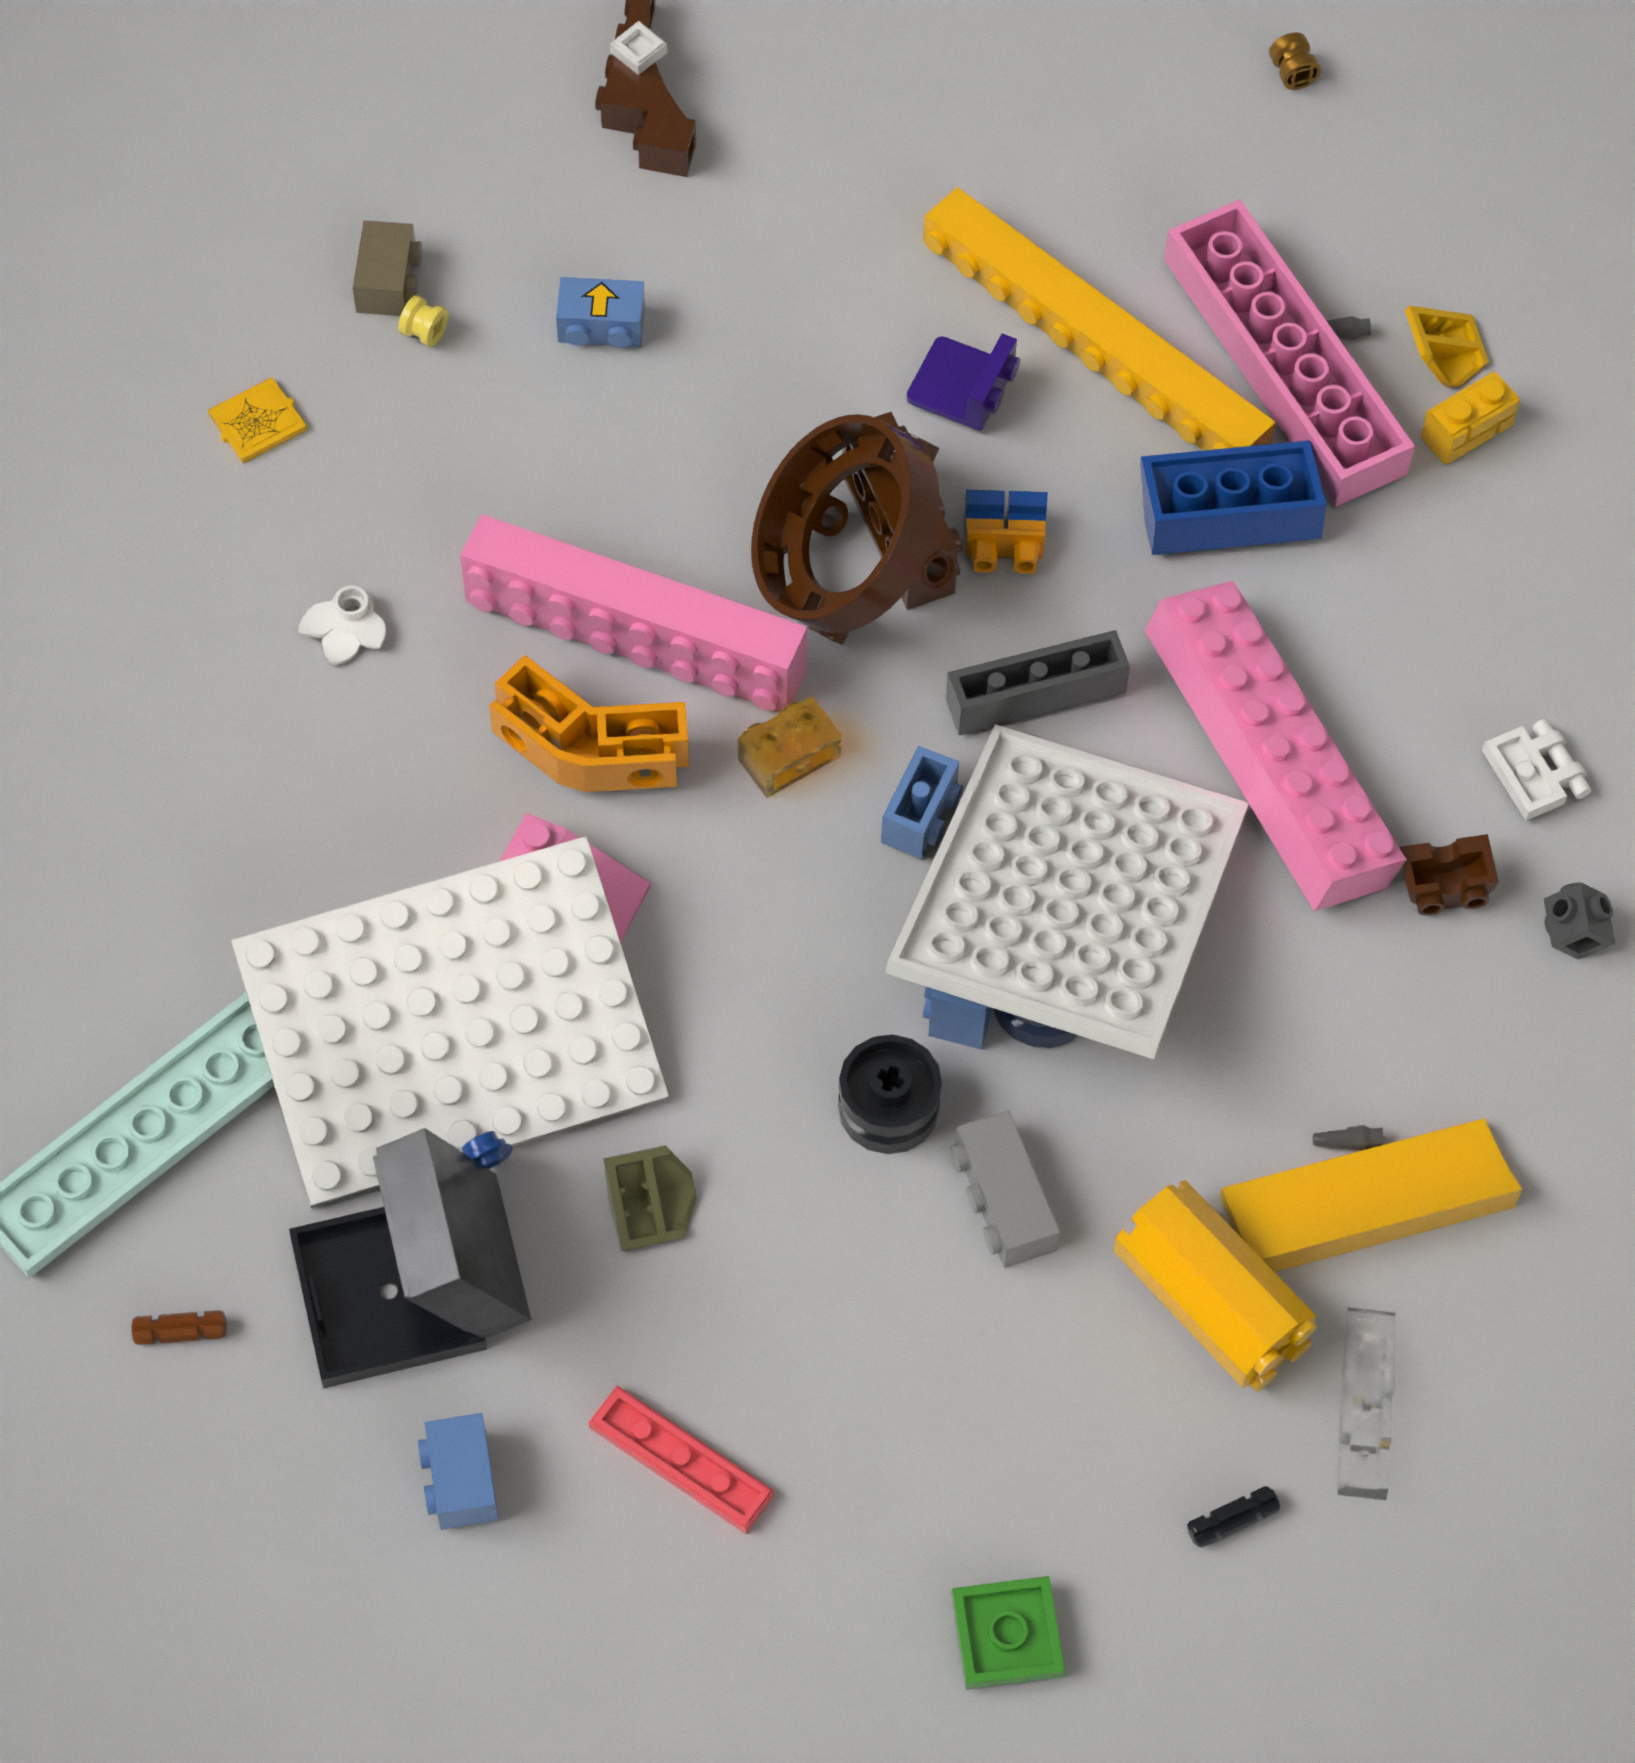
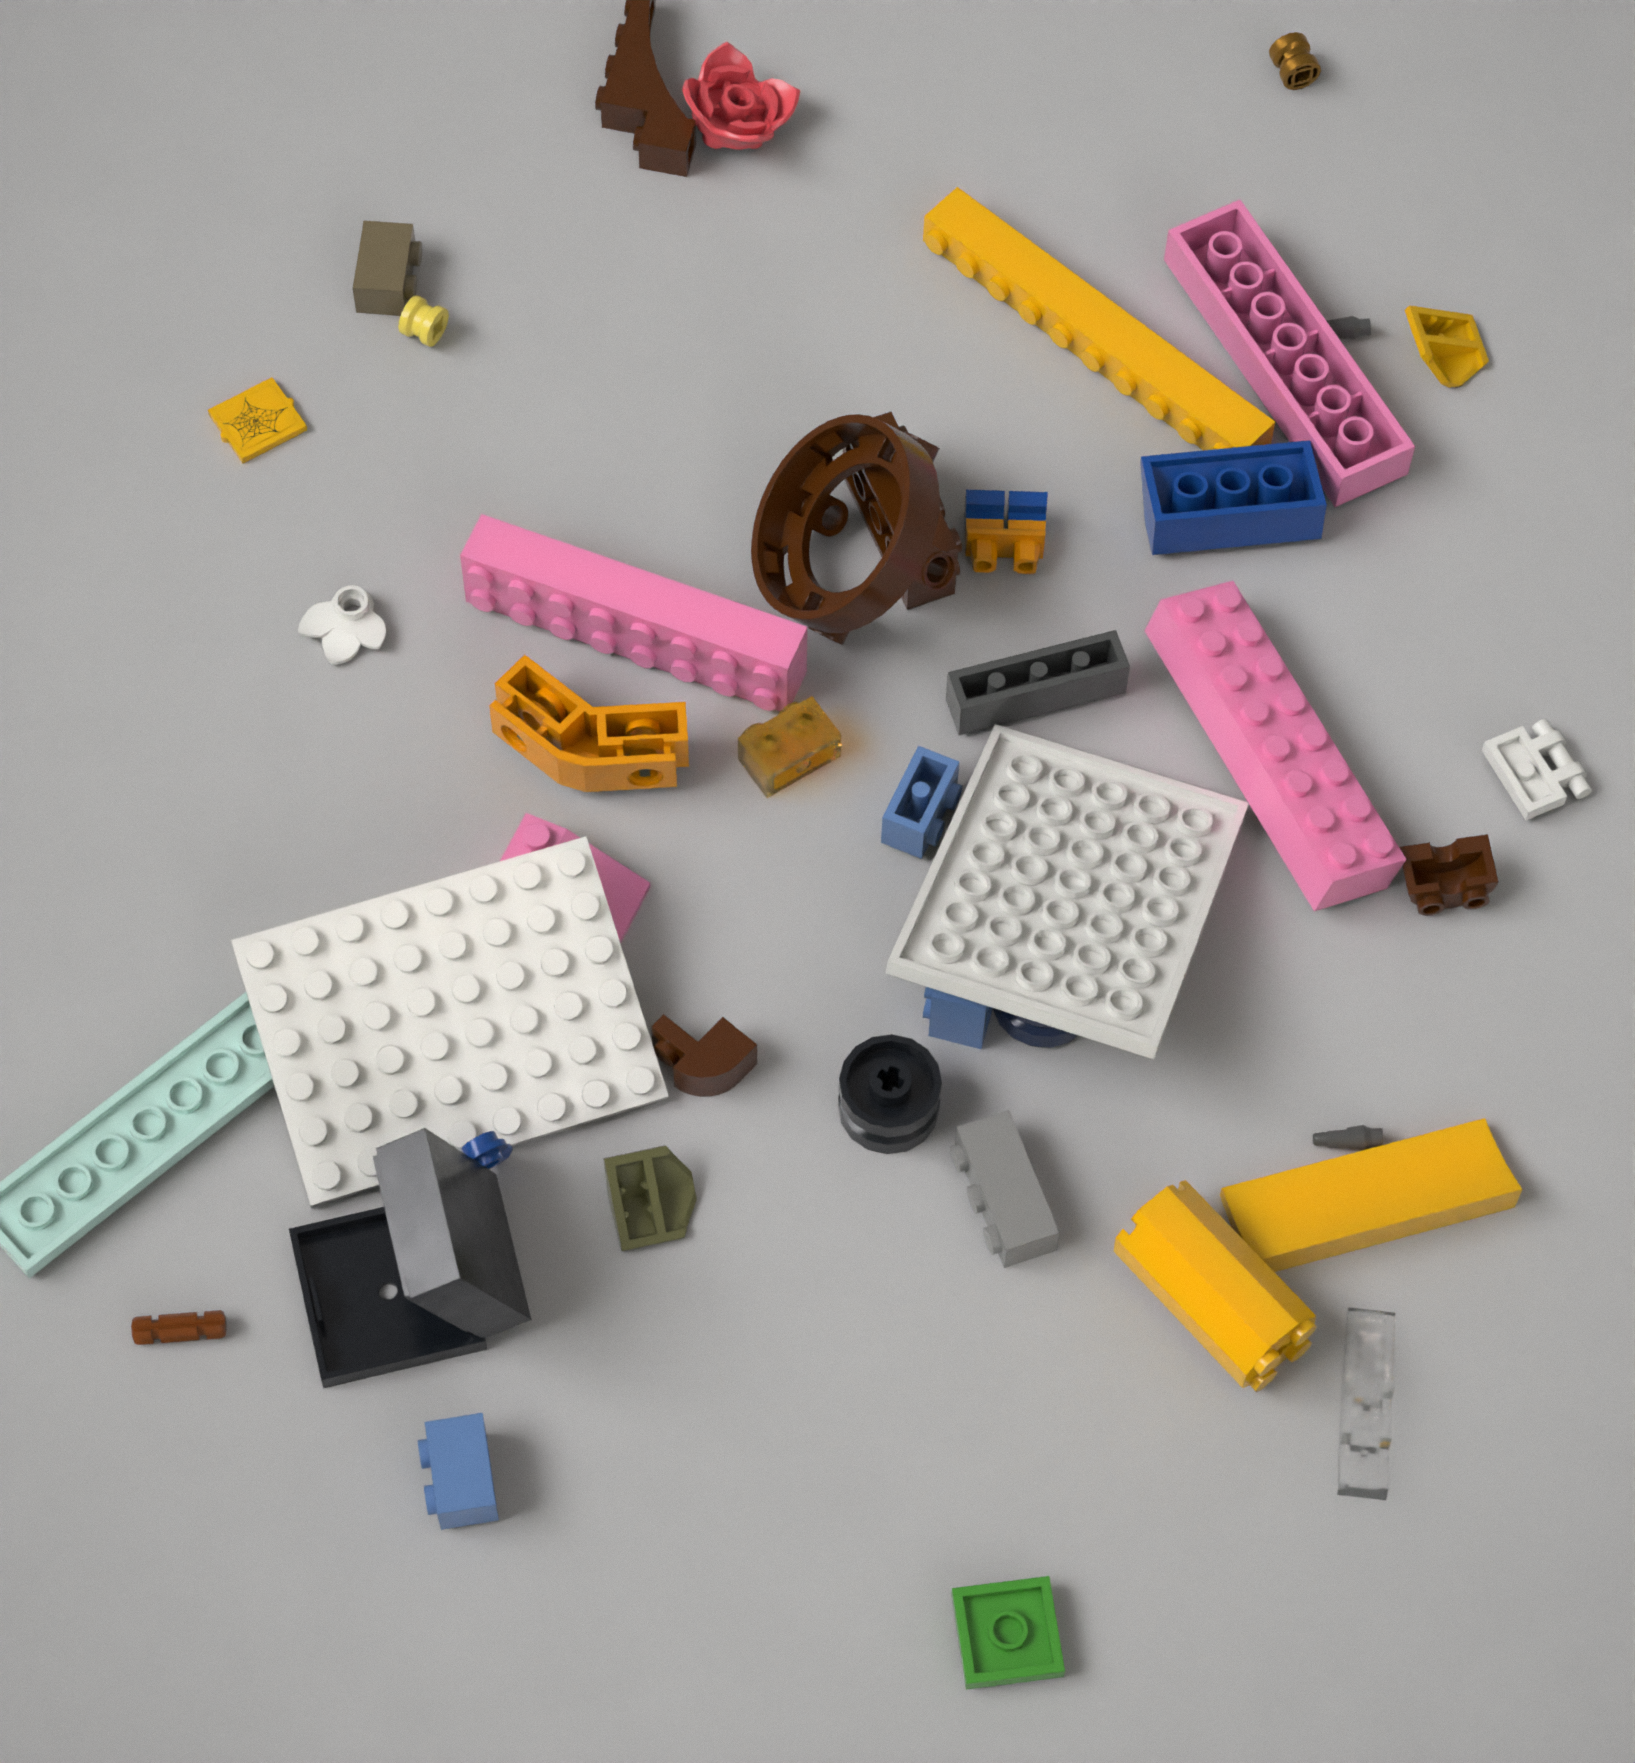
medium blue brick [556,277,645,348] -> none
coral tile [588,1385,774,1534] -> none
white tile [610,21,668,75] -> none
dark purple bracket [907,333,1021,431] -> none
black axle [1187,1486,1280,1548] -> none
yellow brick [1421,371,1520,465] -> none
dark grey brick [1543,882,1615,959] -> none
none -> reddish brown brick [651,1014,757,1097]
none -> coral brick [682,41,800,150]

